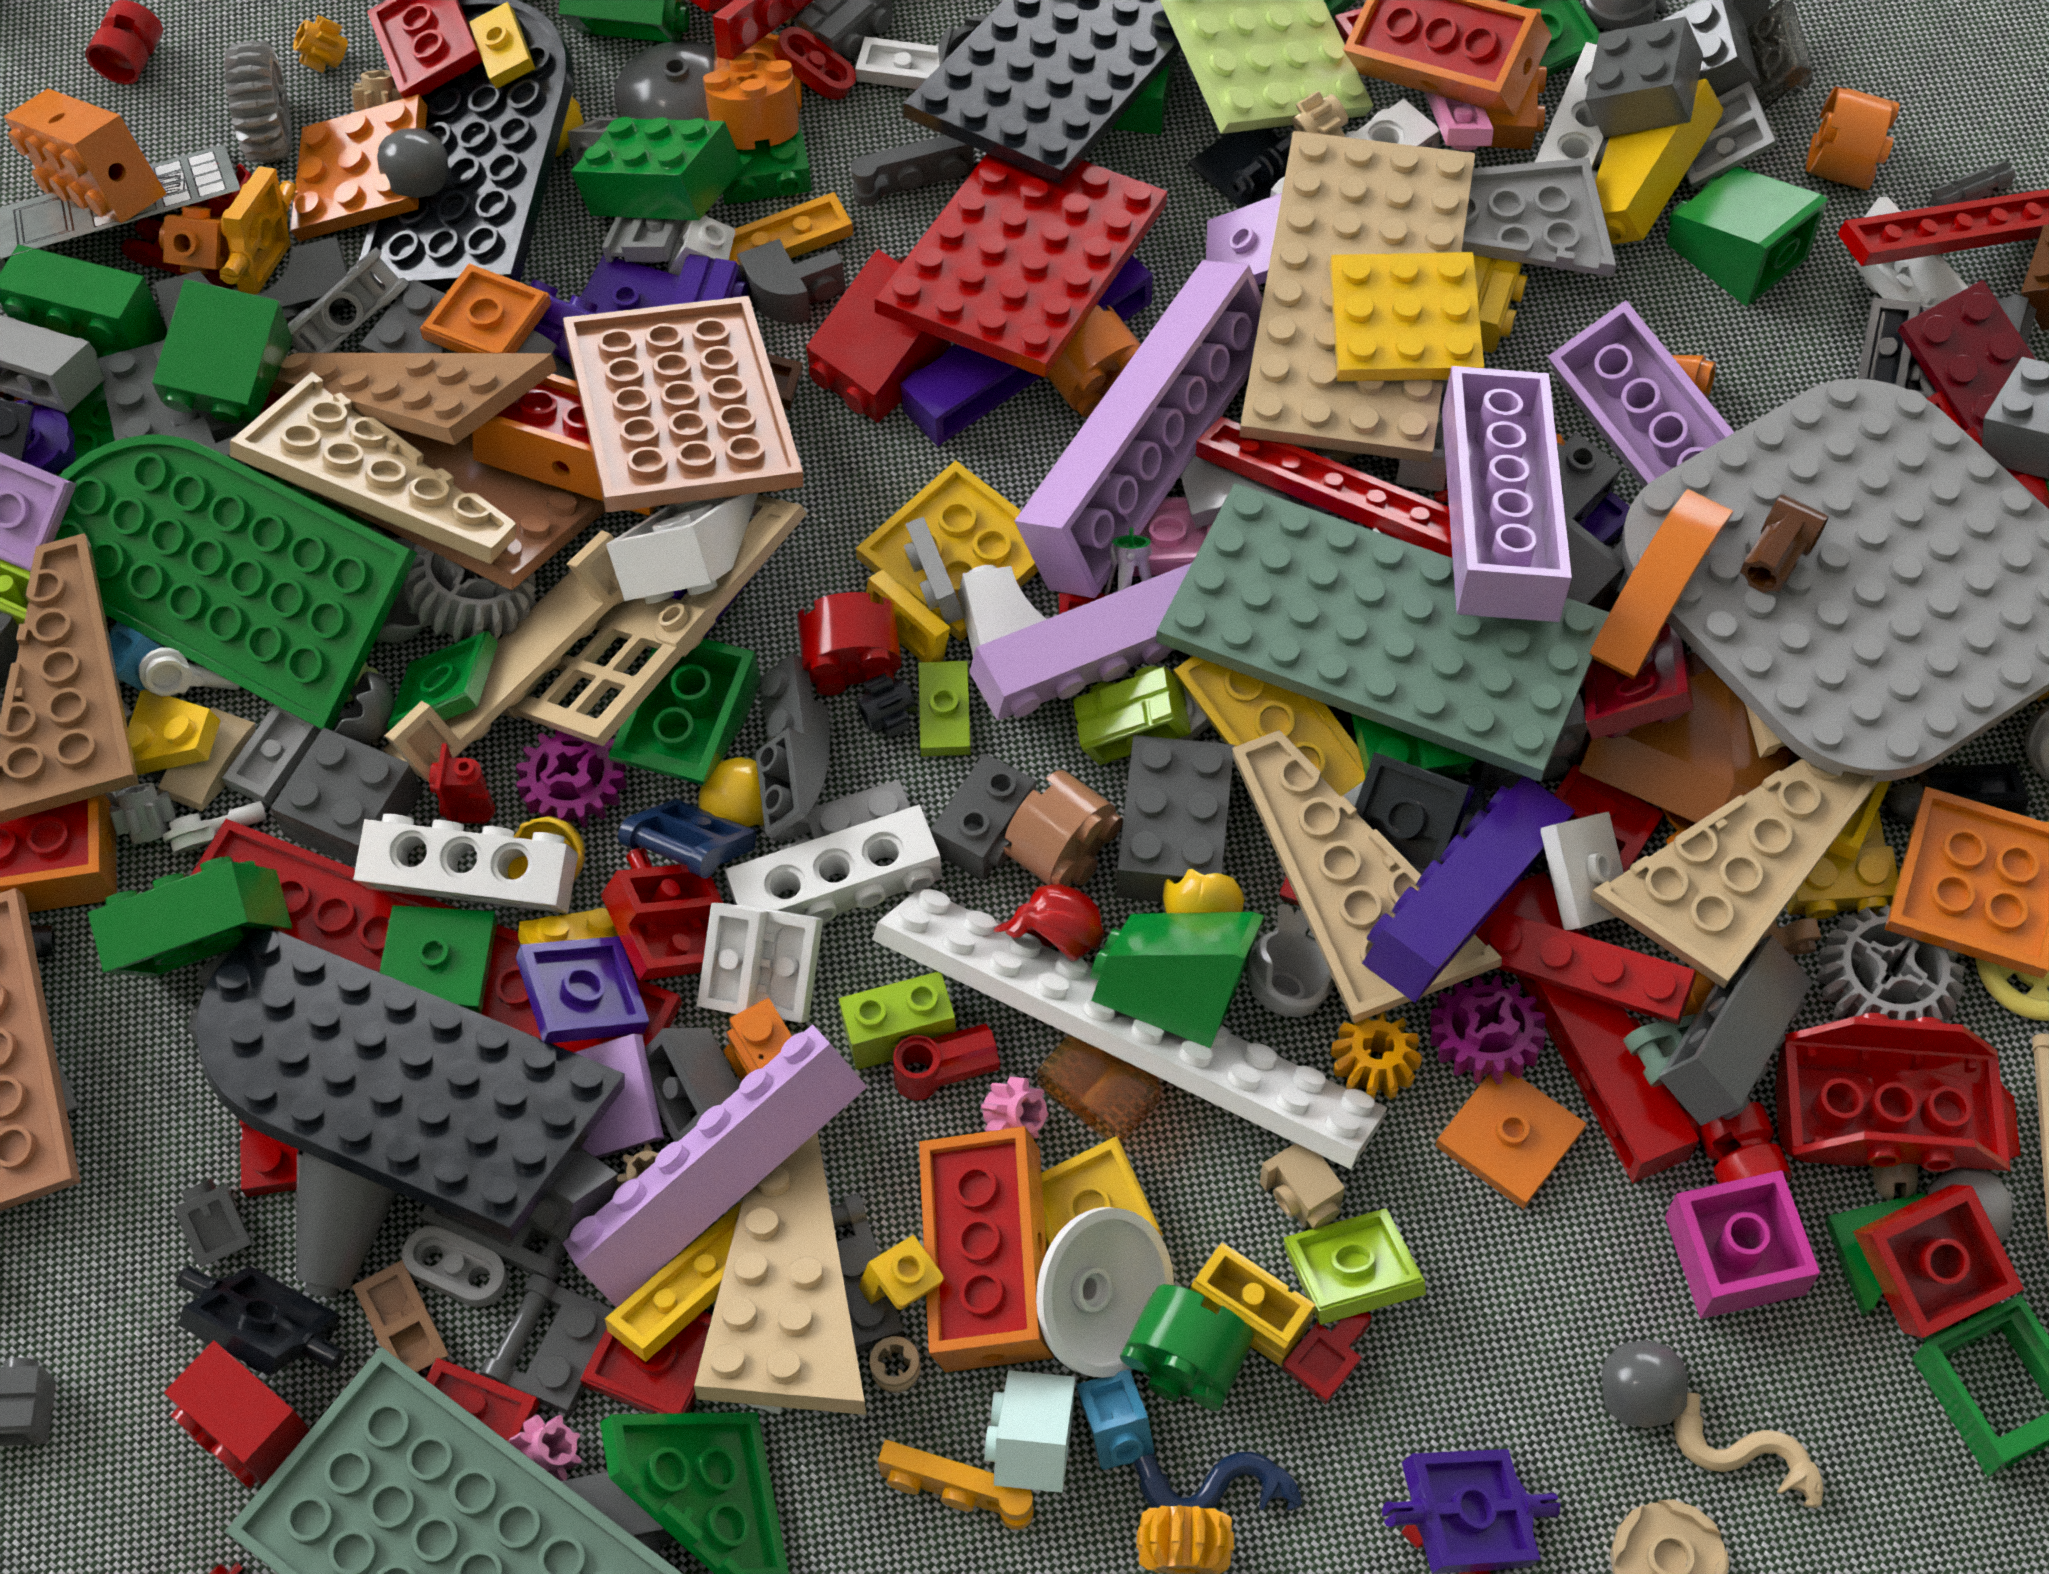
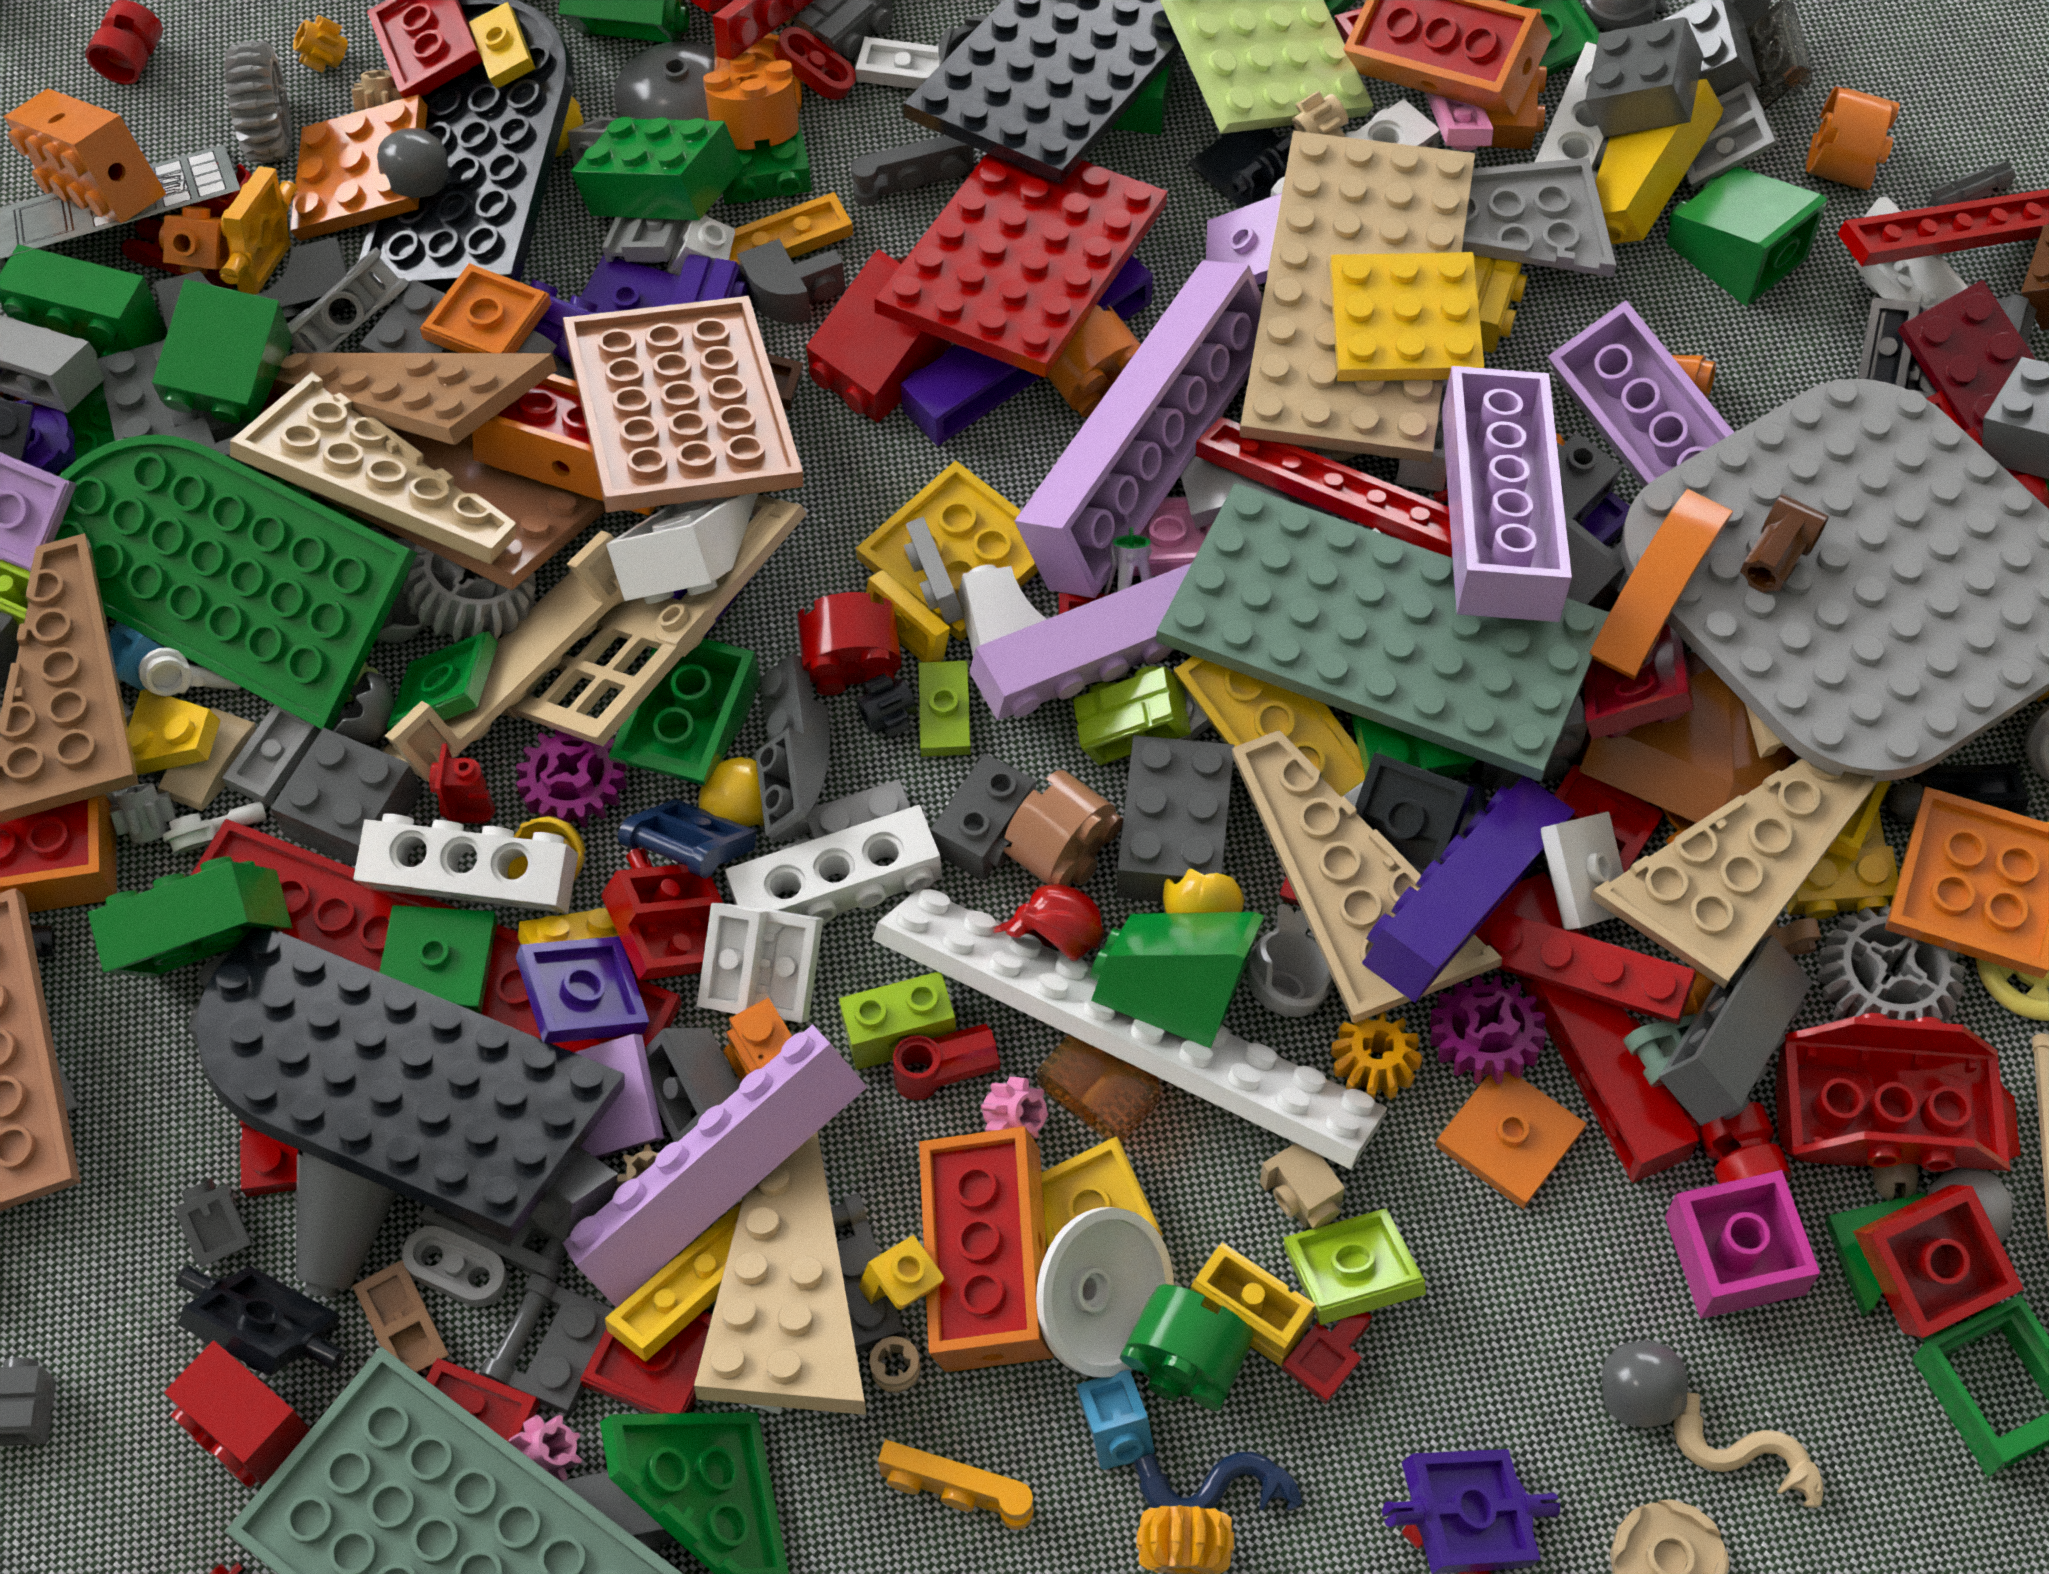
light aqua brick [984,1370,1075,1493] -> none

